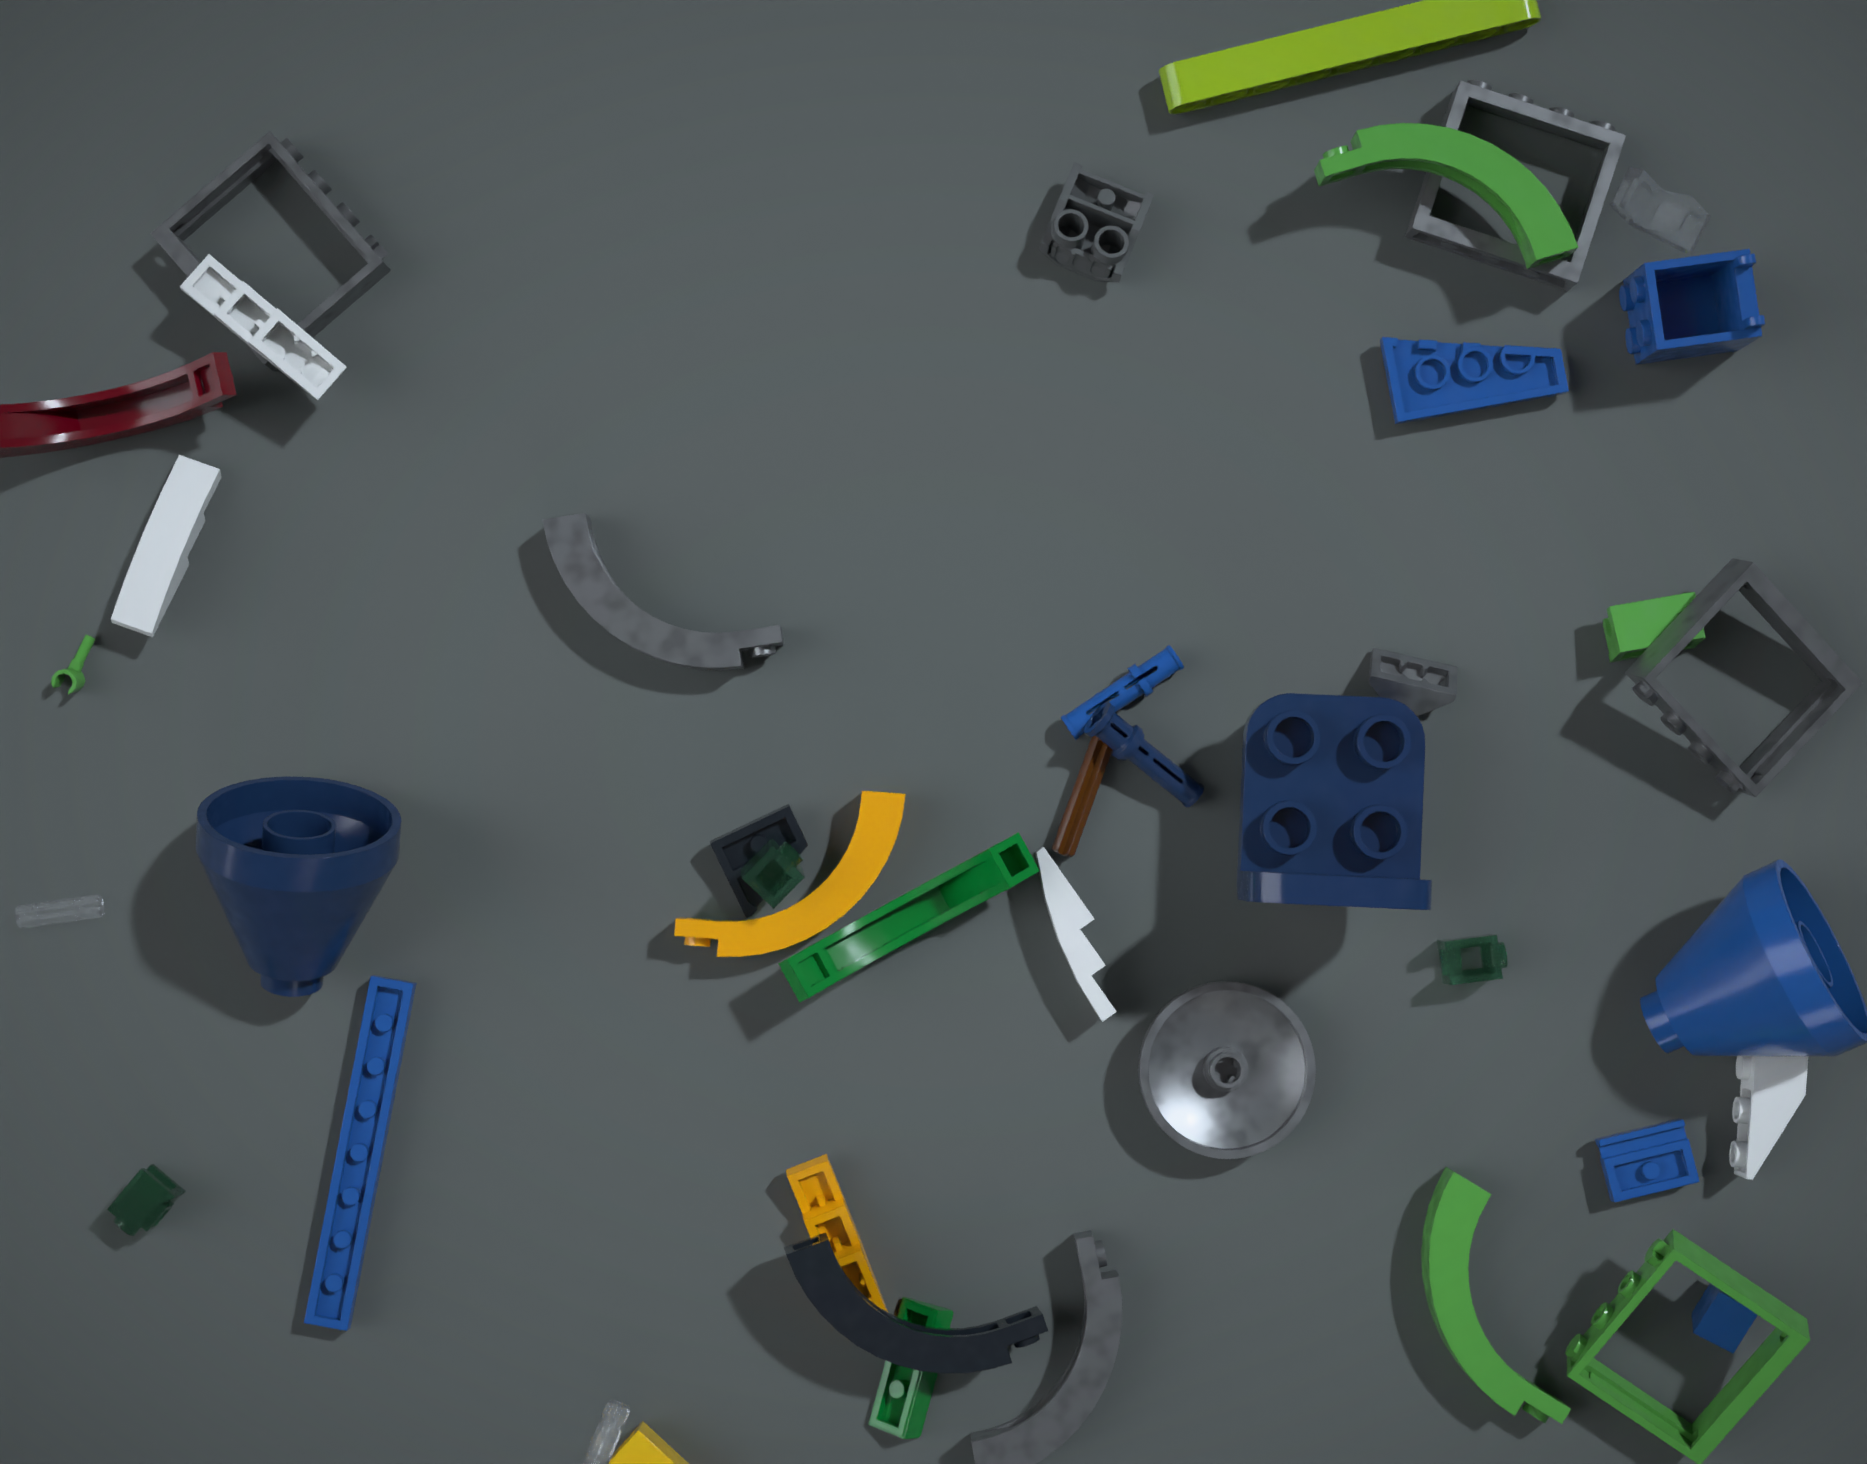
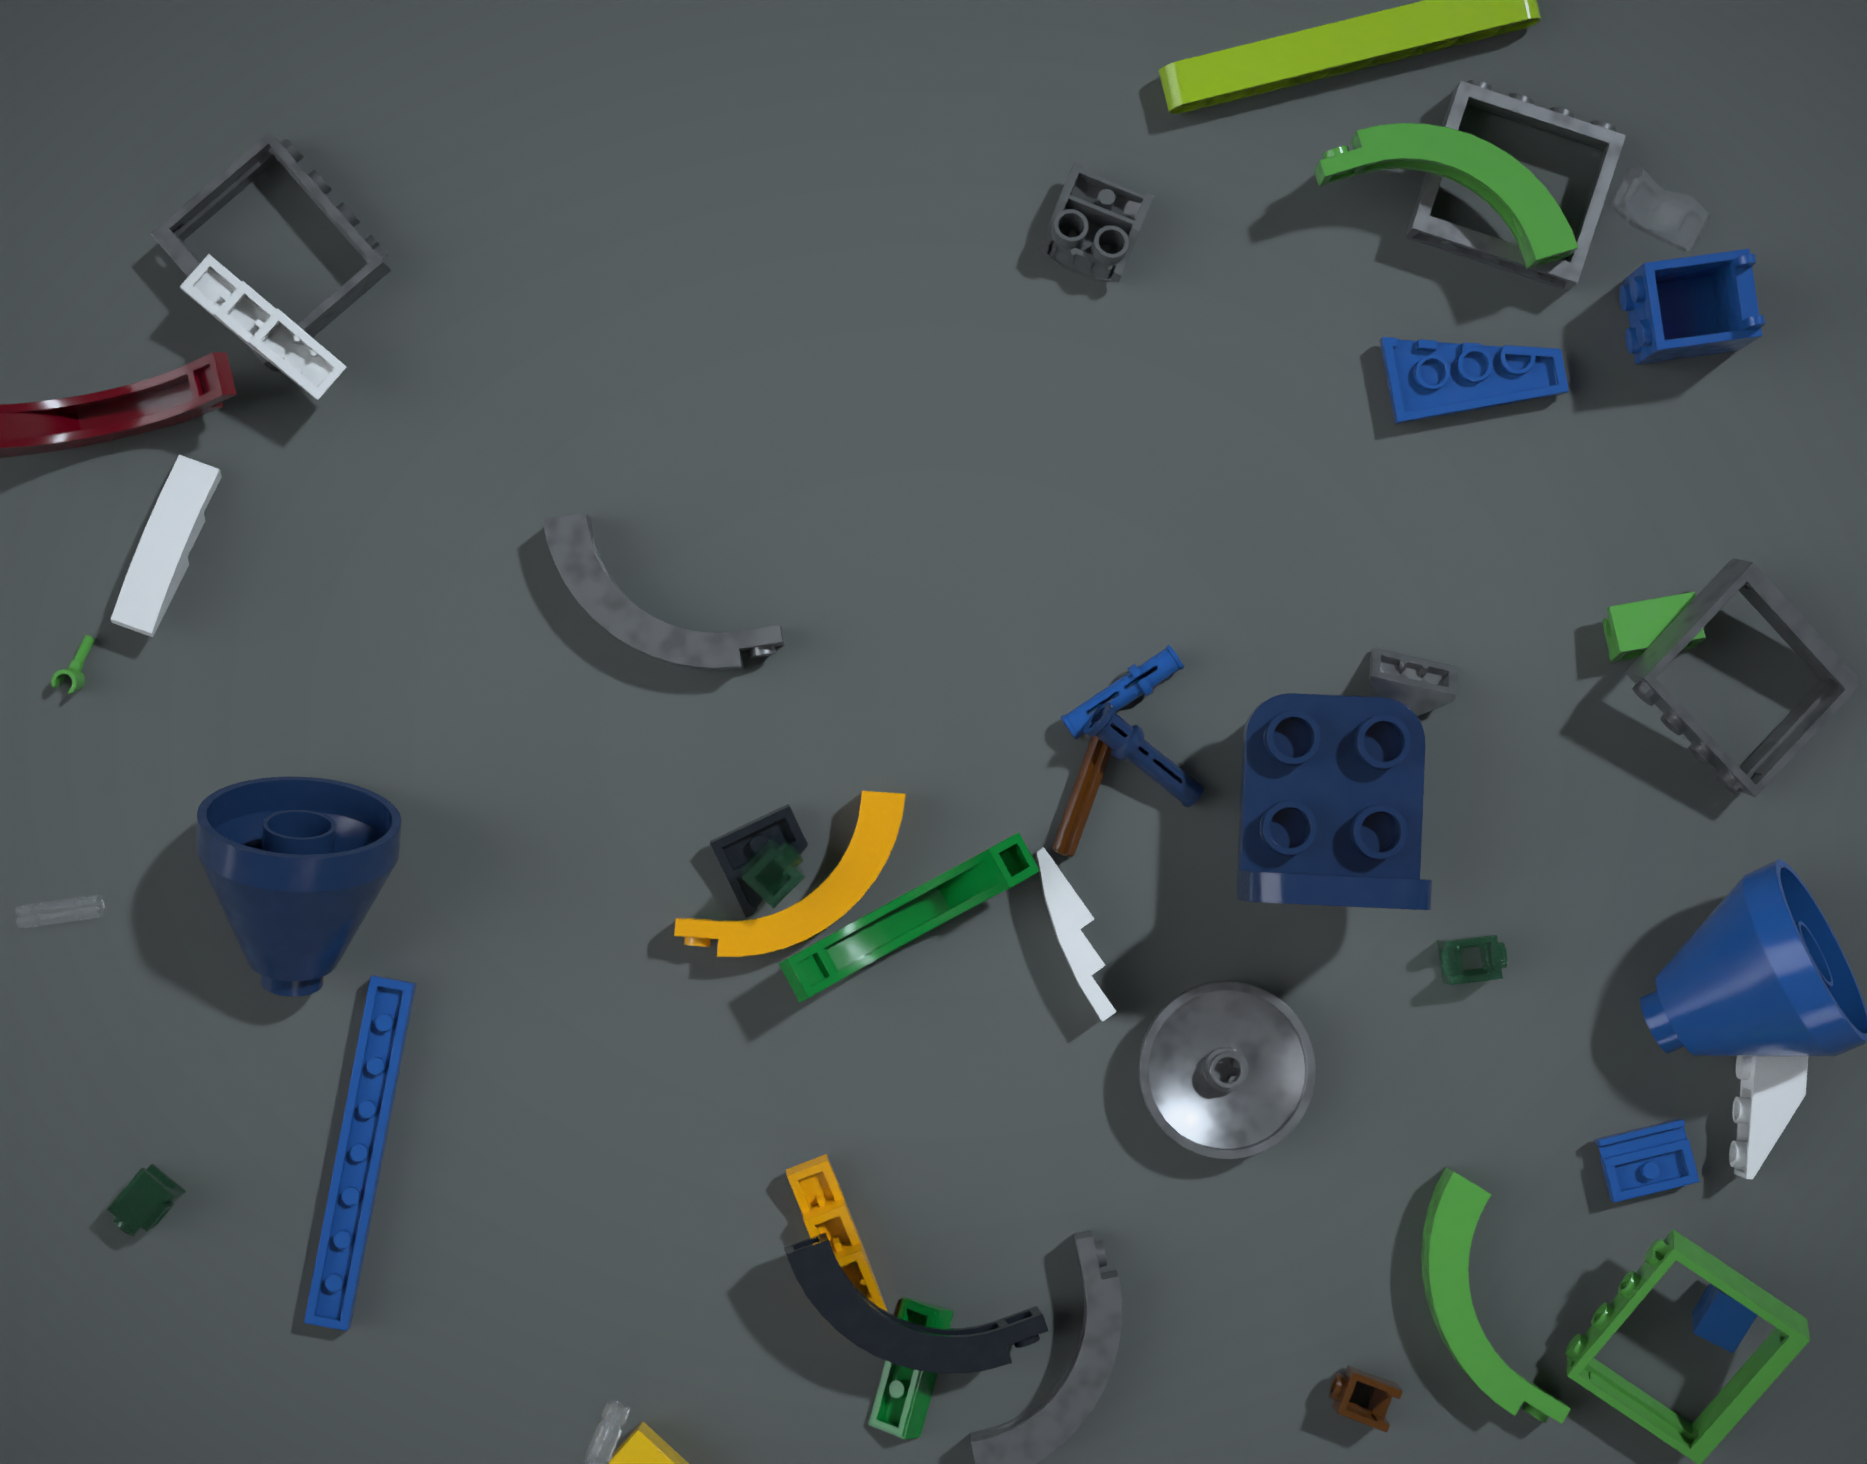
none -> reddish brown window [1329,1365,1403,1433]

